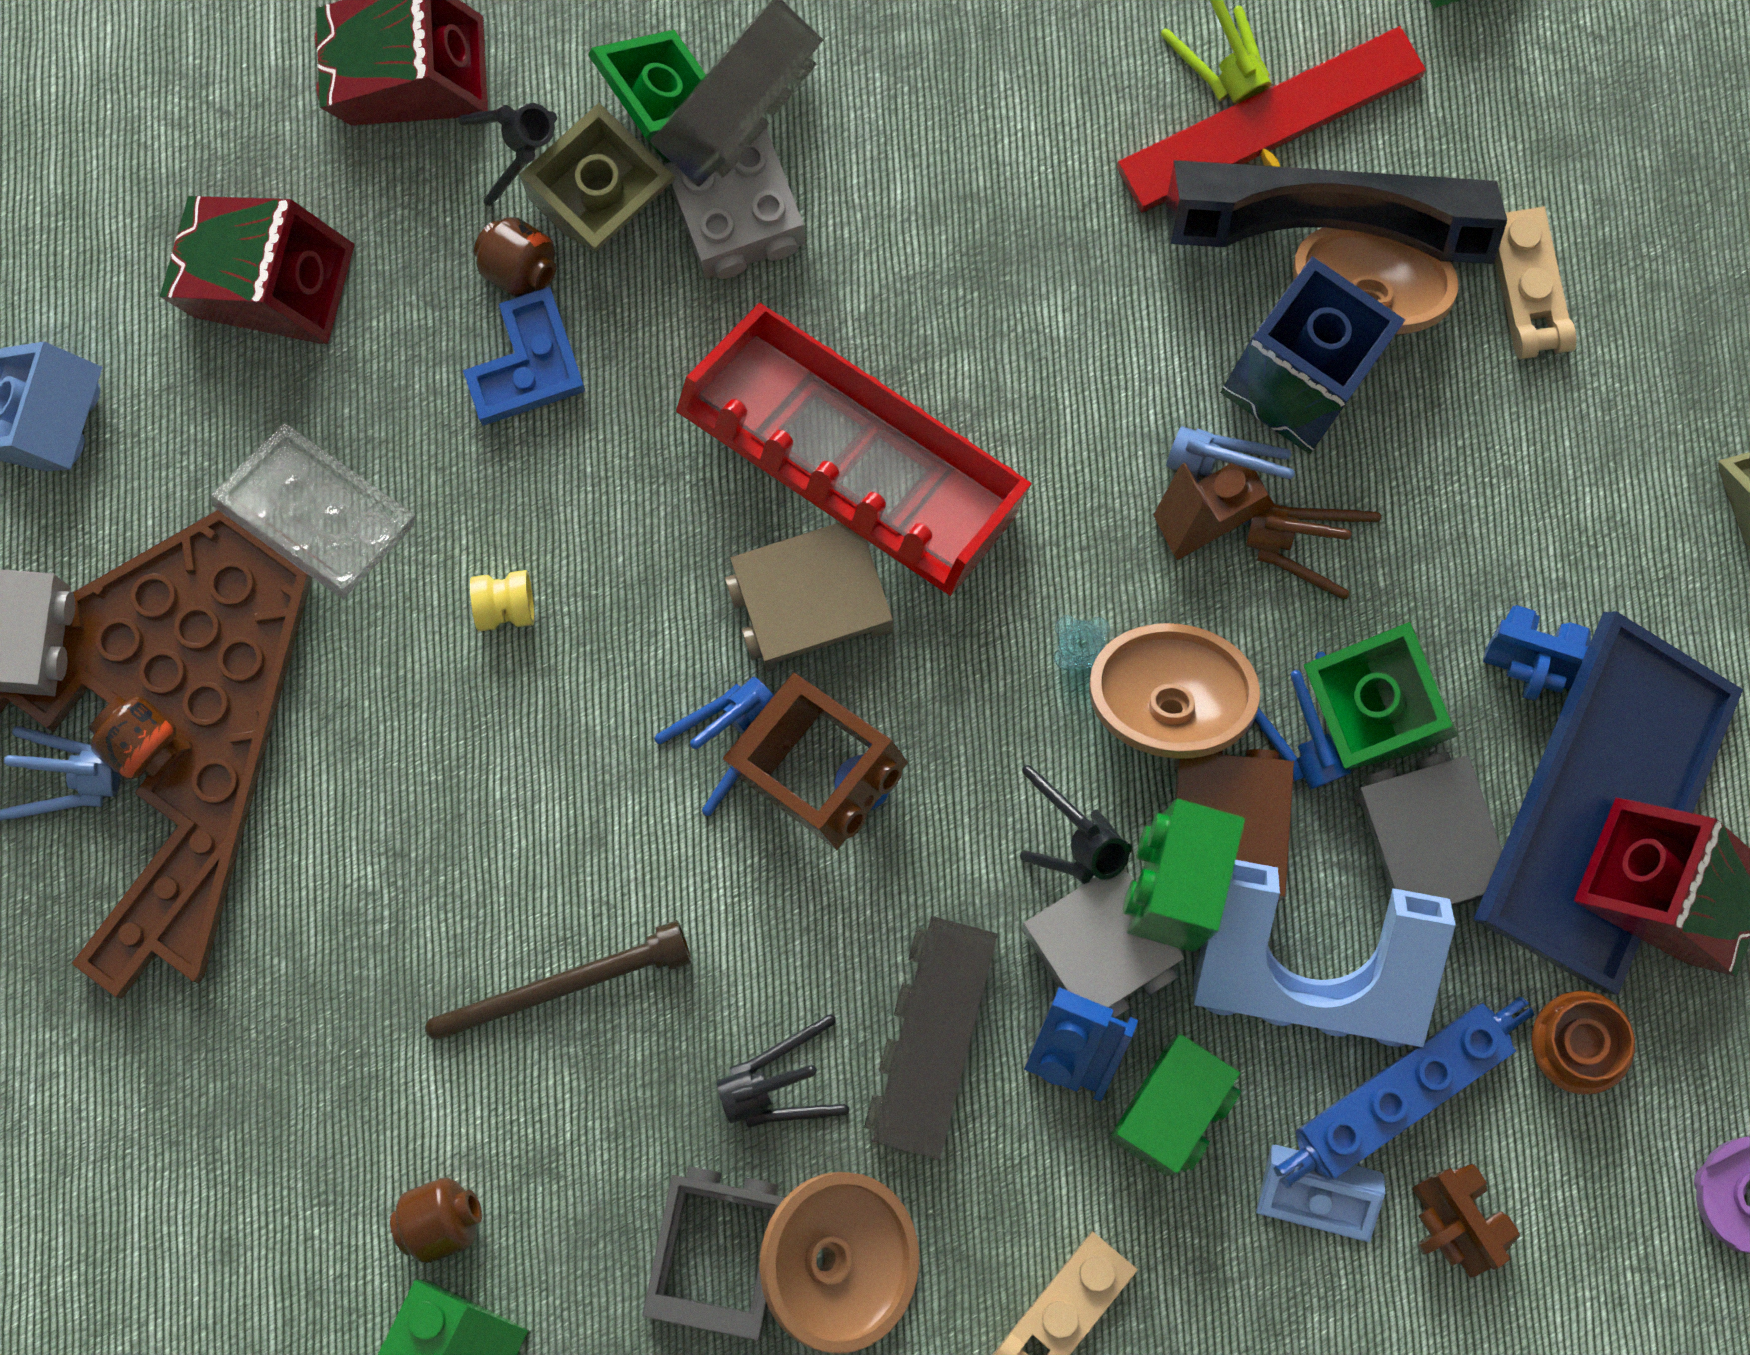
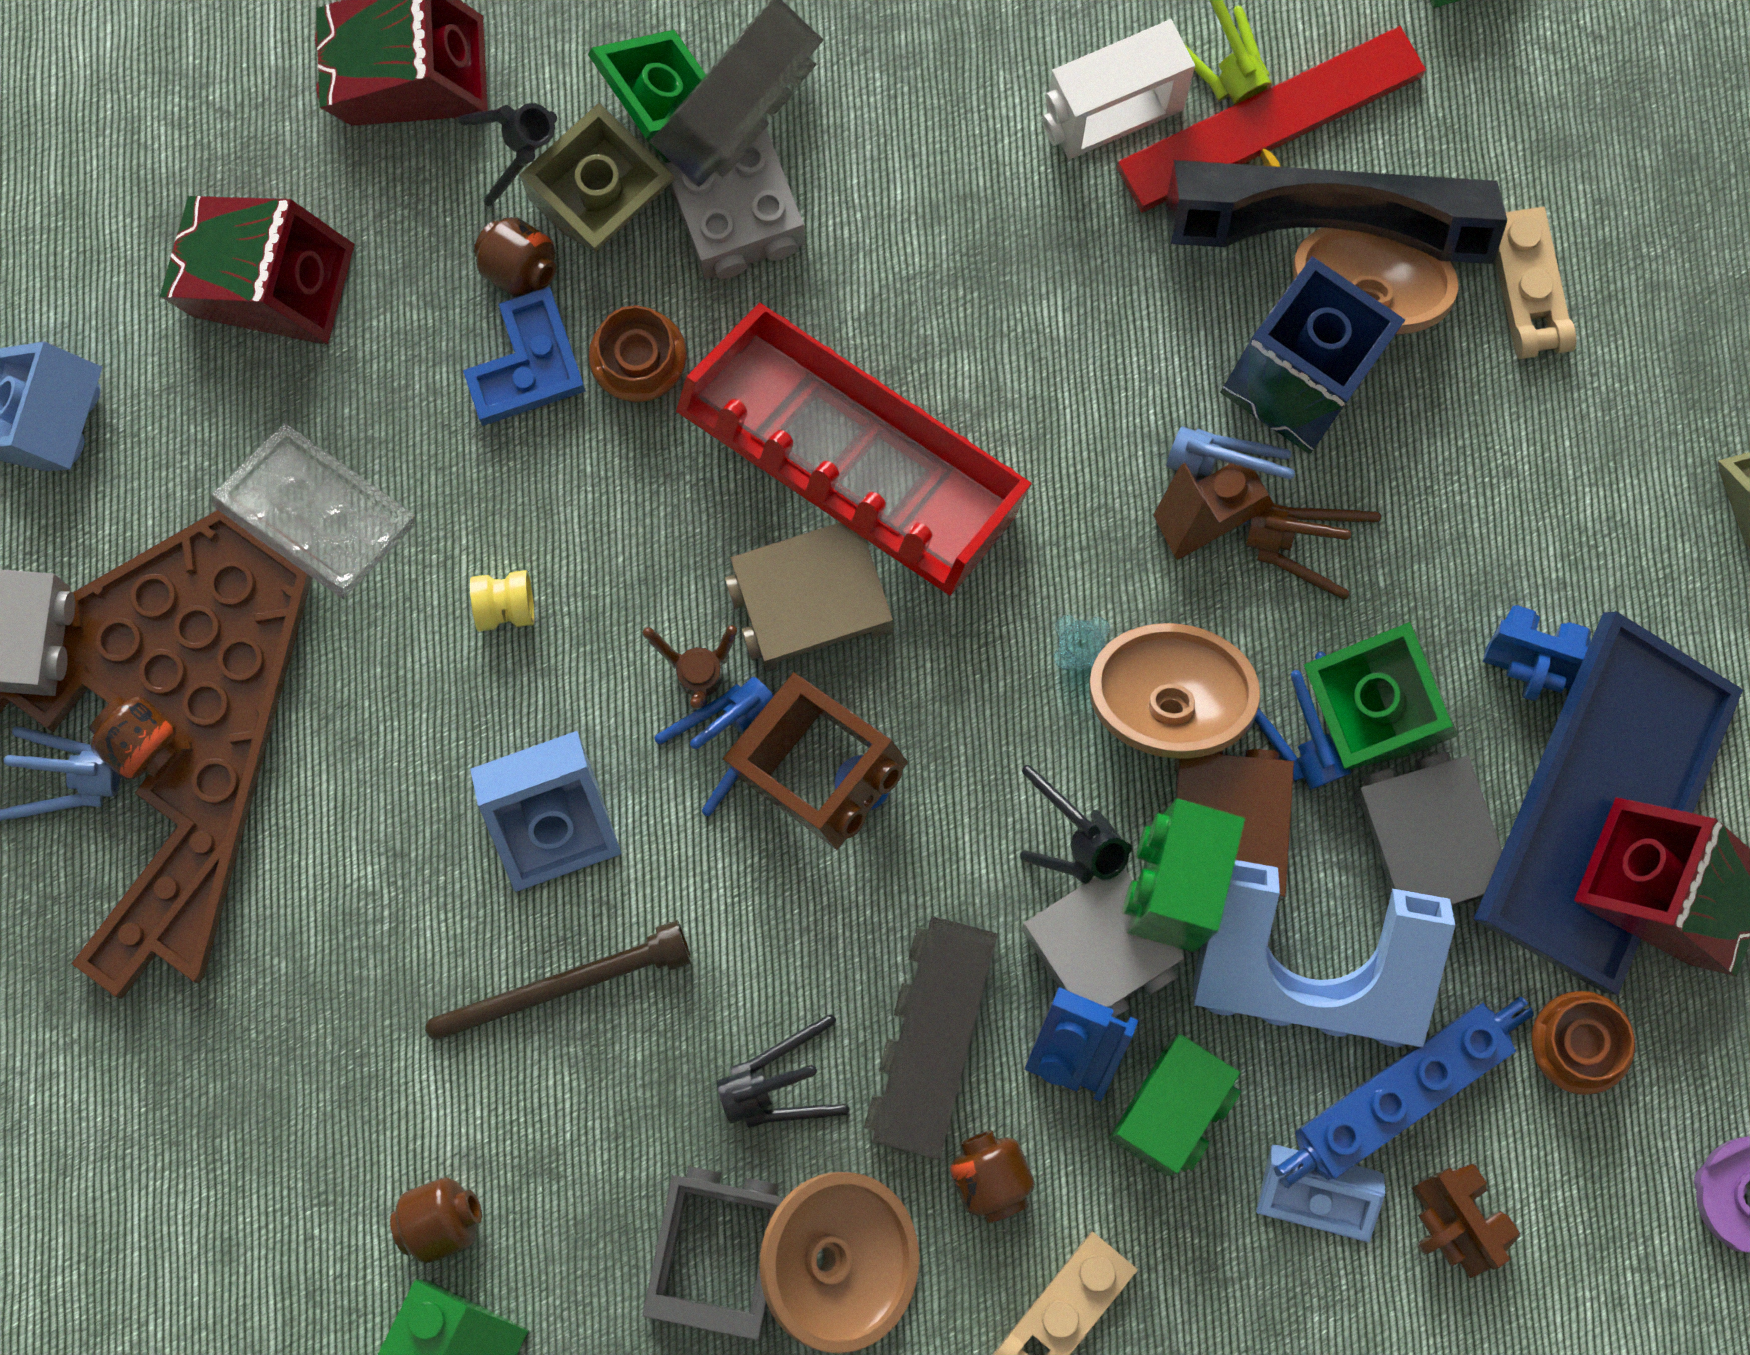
none -> medium blue slope [470,731,622,892]
none -> dark orange piece [589,305,687,403]
none -> reddish brown plant [643,625,737,709]
none -> reddish brown head [950,1130,1035,1223]
none -> white window [1042,19,1195,160]

